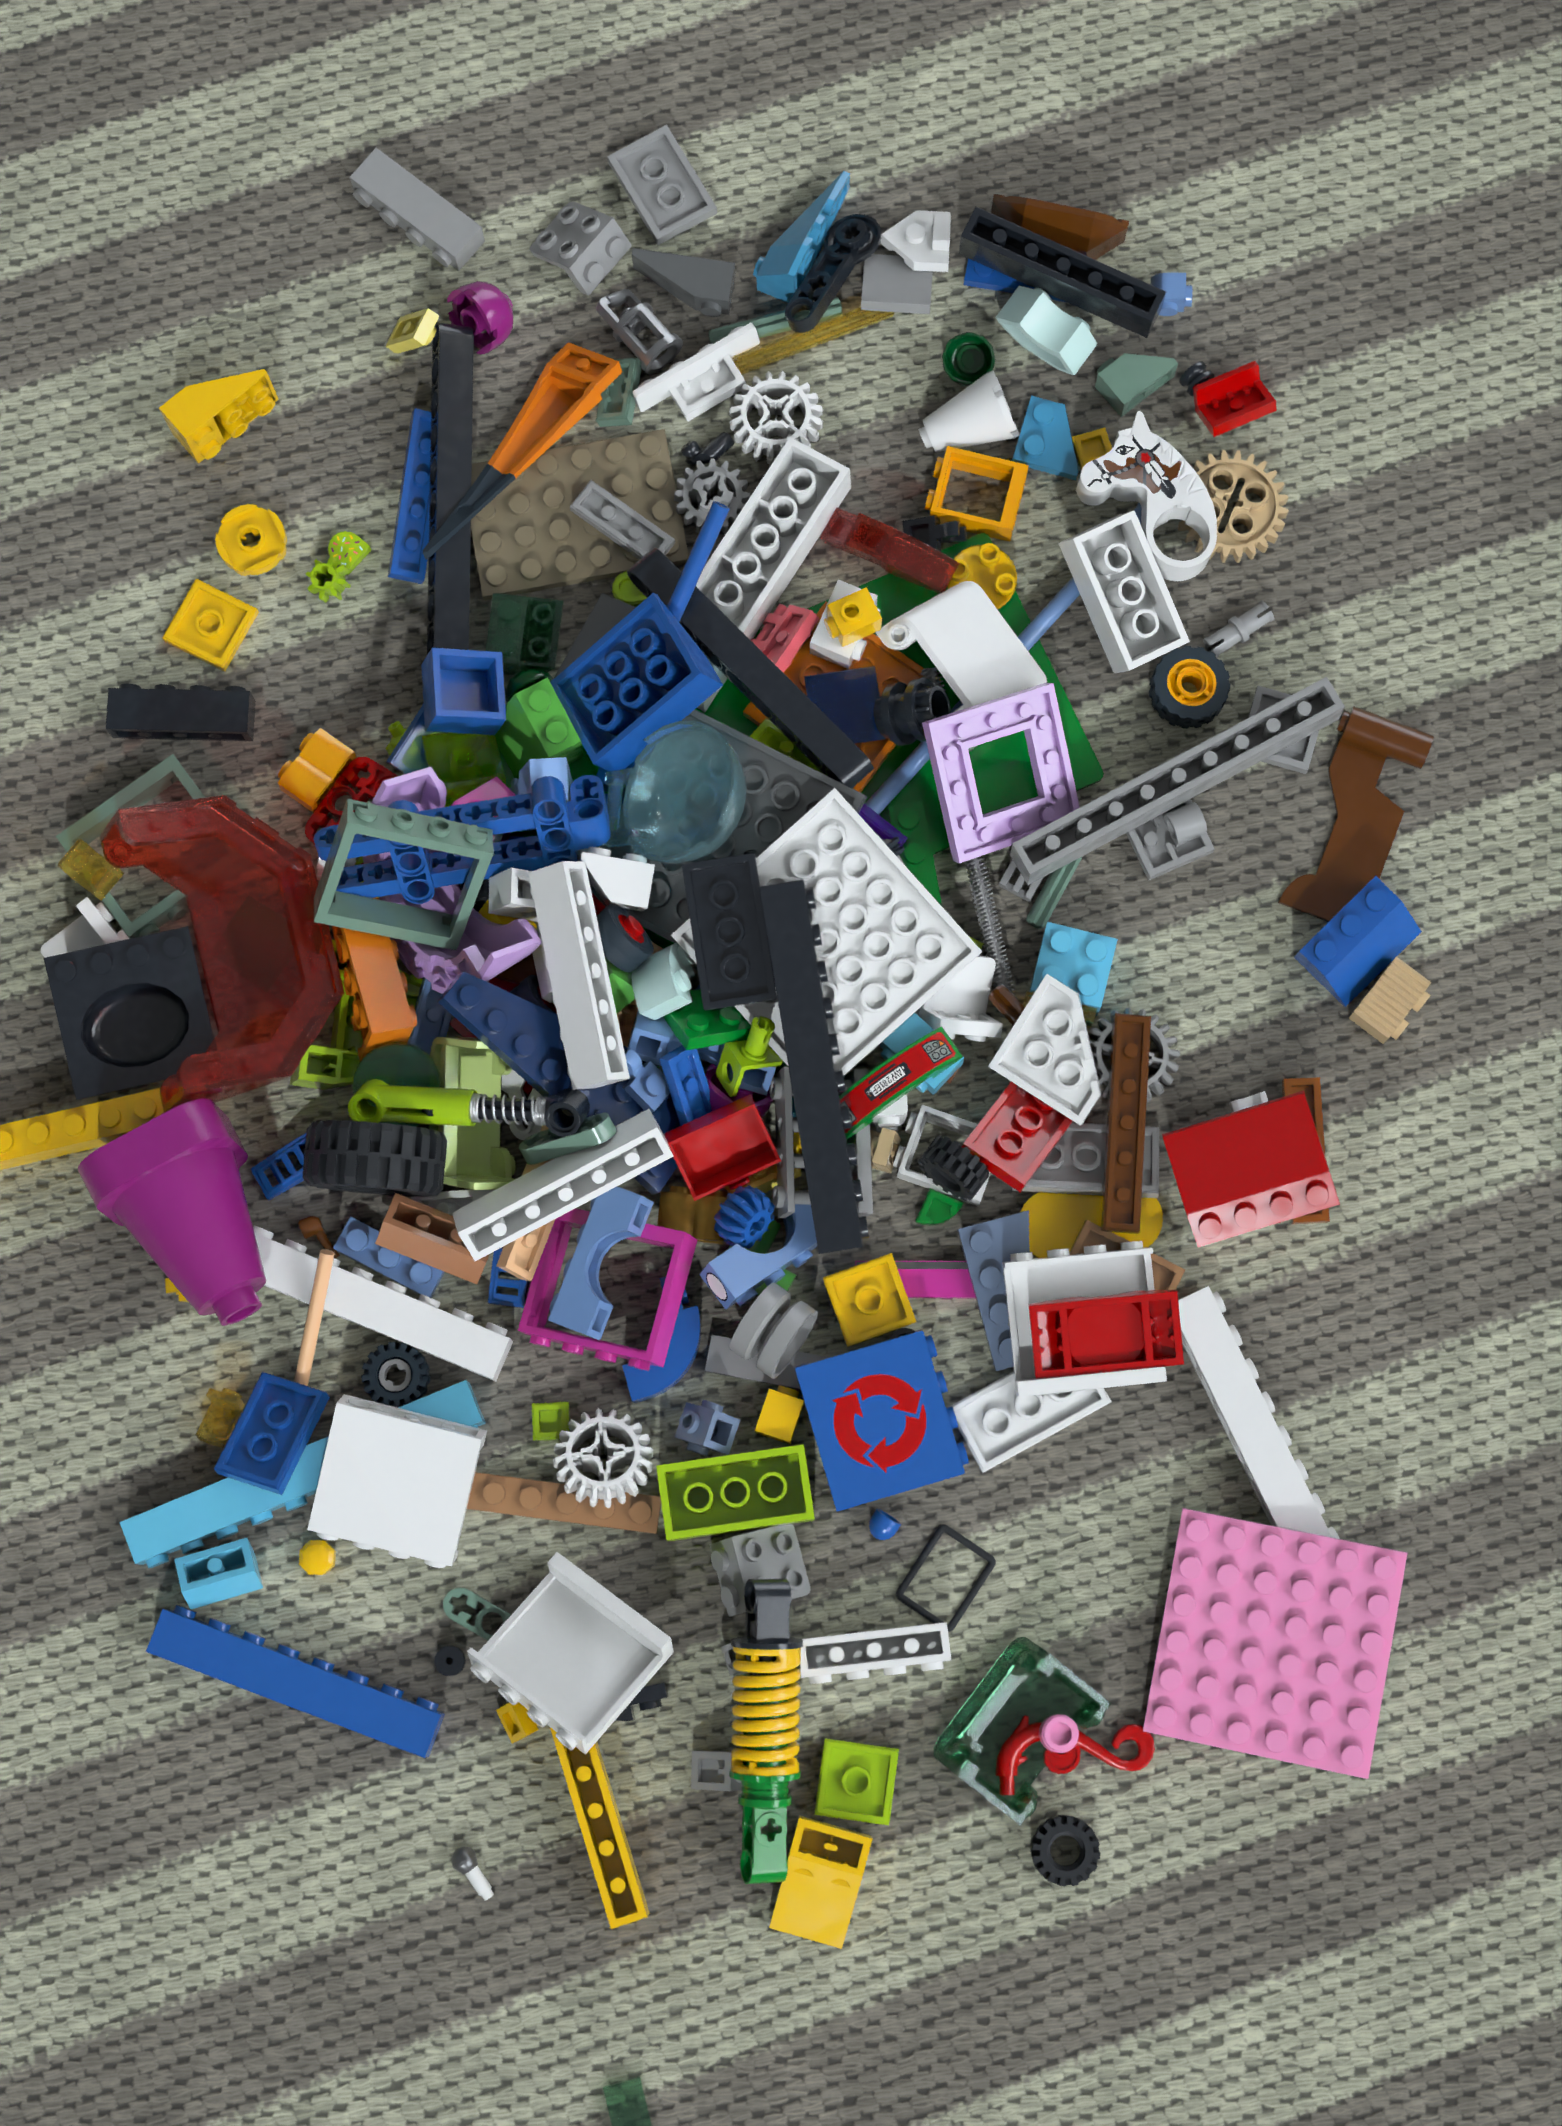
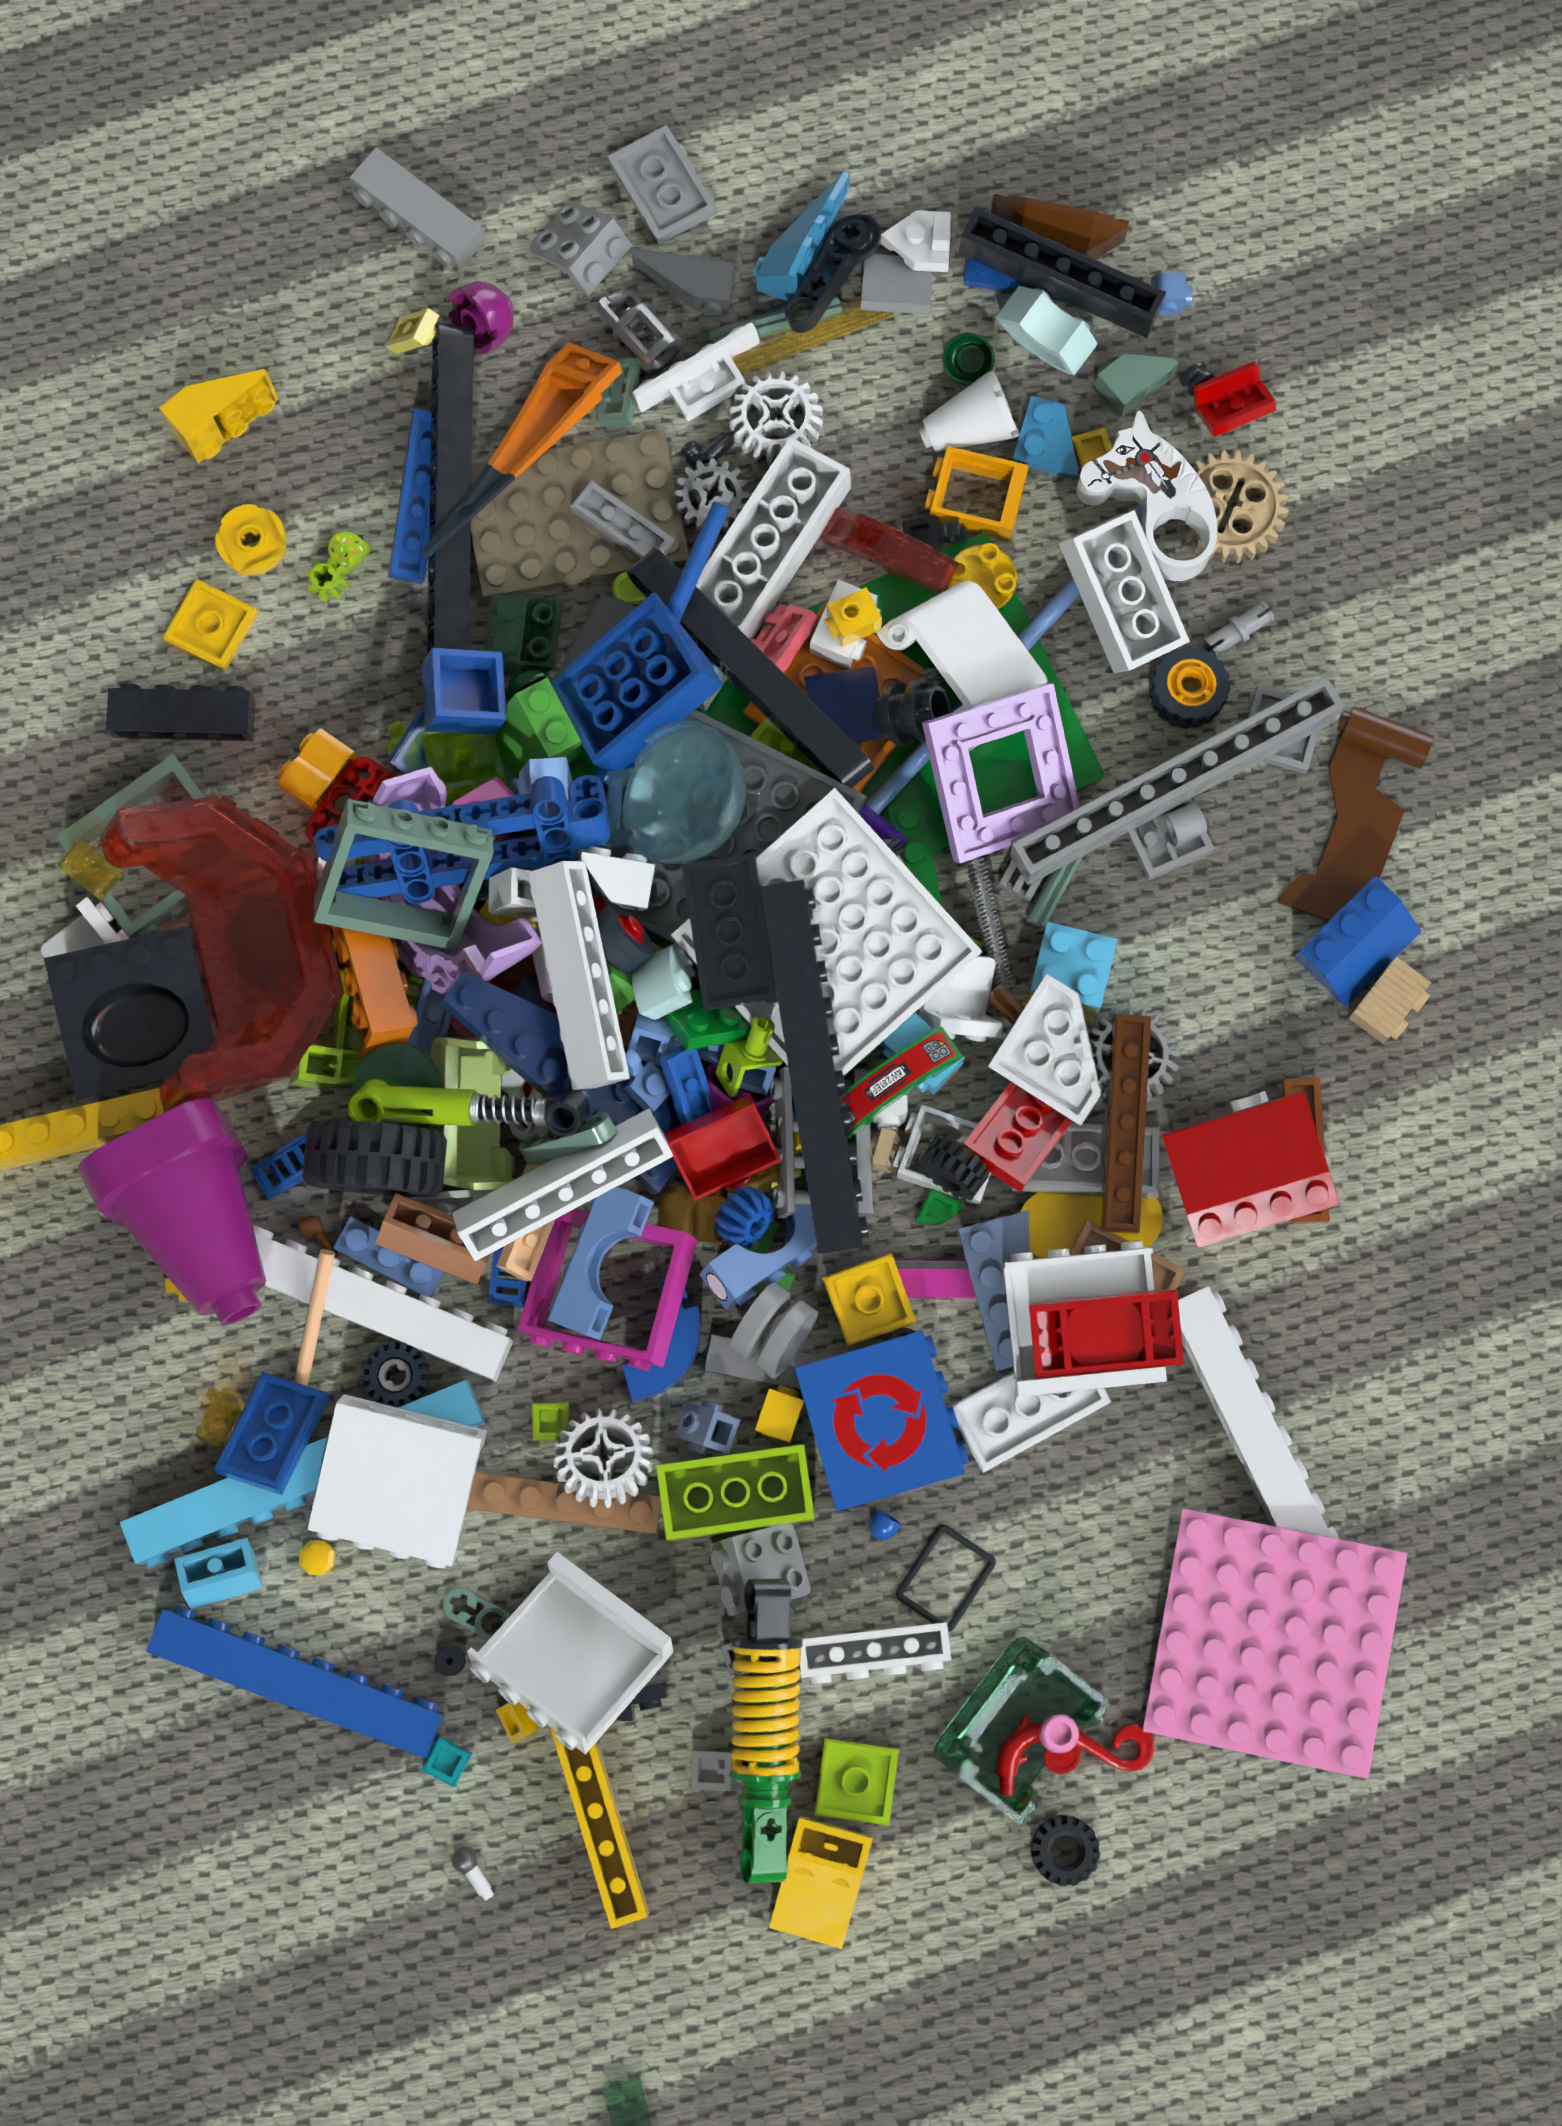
none -> teal tile [422,1736,473,1788]

